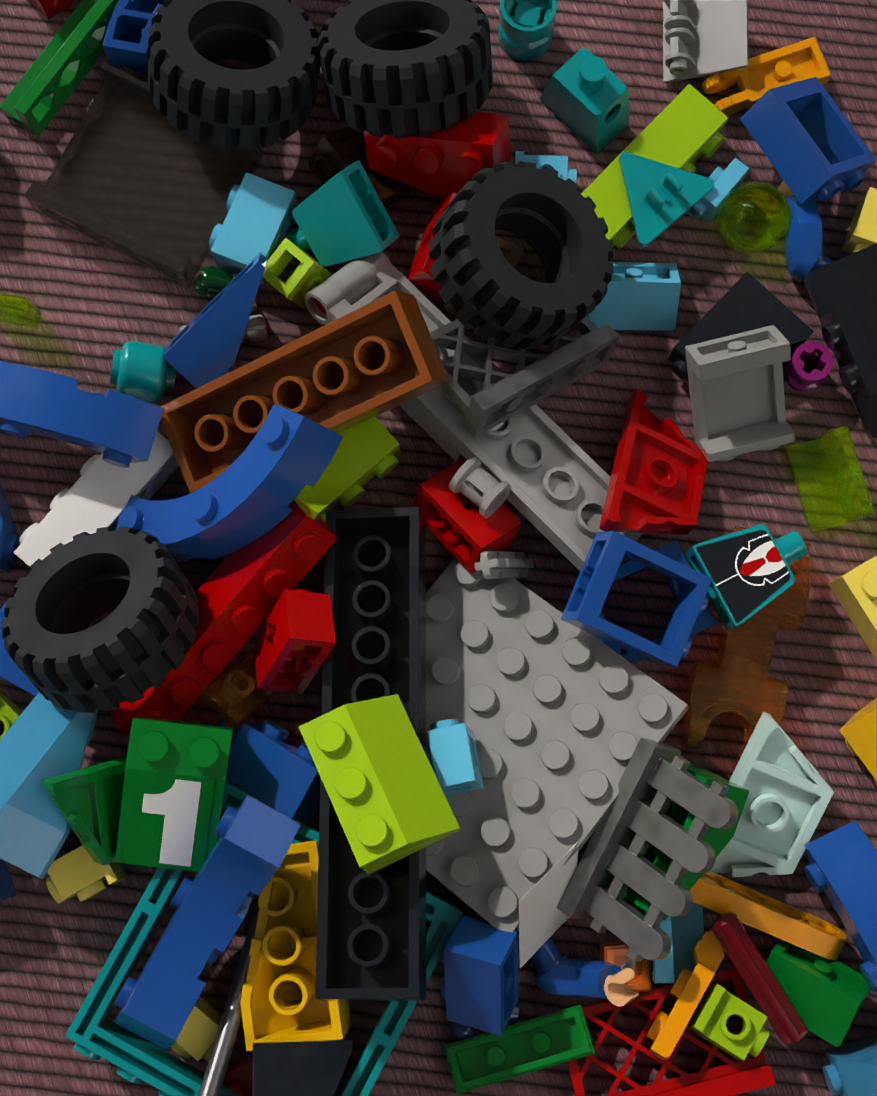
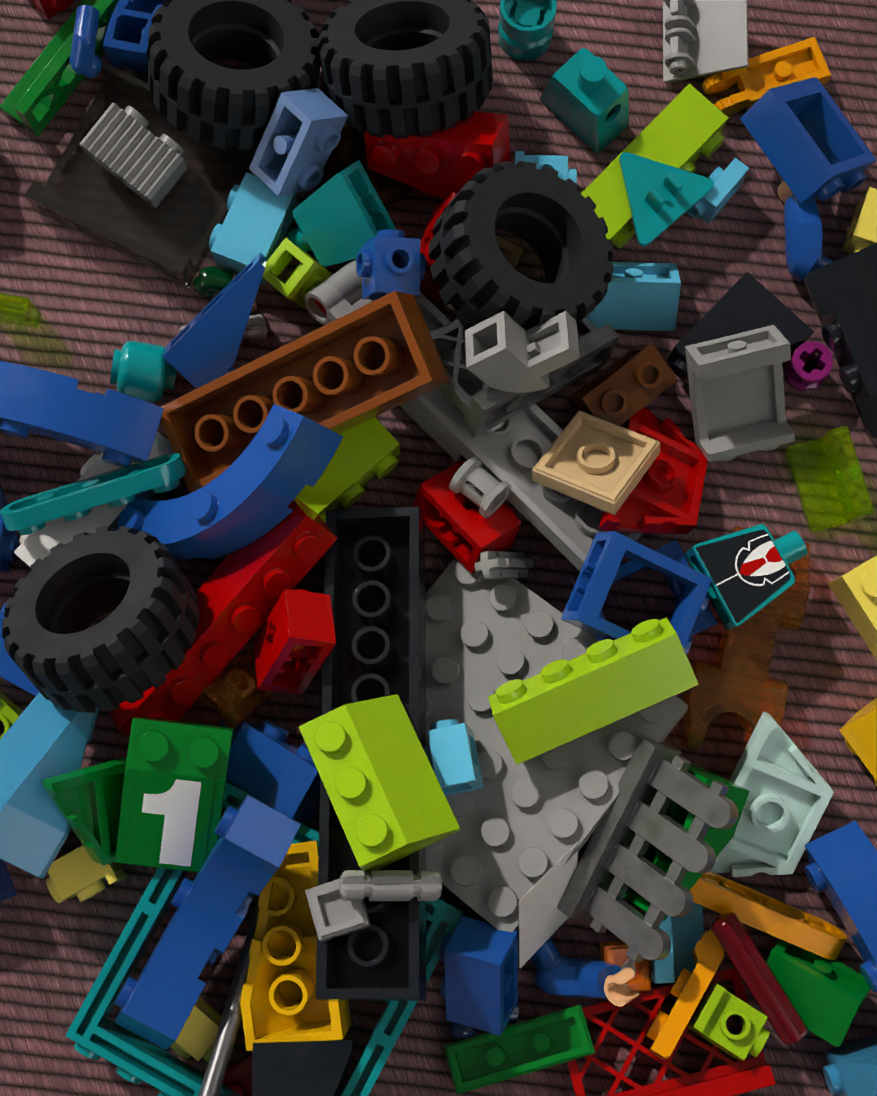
clear neon green hair [717,183,790,254] -> none
none -> teal plate [0,453,186,535]
none -> blue arm [69,5,102,78]
none -> light grey brick [79,102,188,208]
none -> medium blue brick [249,88,348,196]
none -> light grey tile [305,879,371,942]
none -> light grey axle [339,870,442,901]
none -> blue brick [356,230,426,300]
none -> light grey brick [465,311,580,393]
none -> lime brick [488,617,699,765]
none -> tan tile [532,410,660,515]
none -> reddish brown bracket [567,343,677,426]

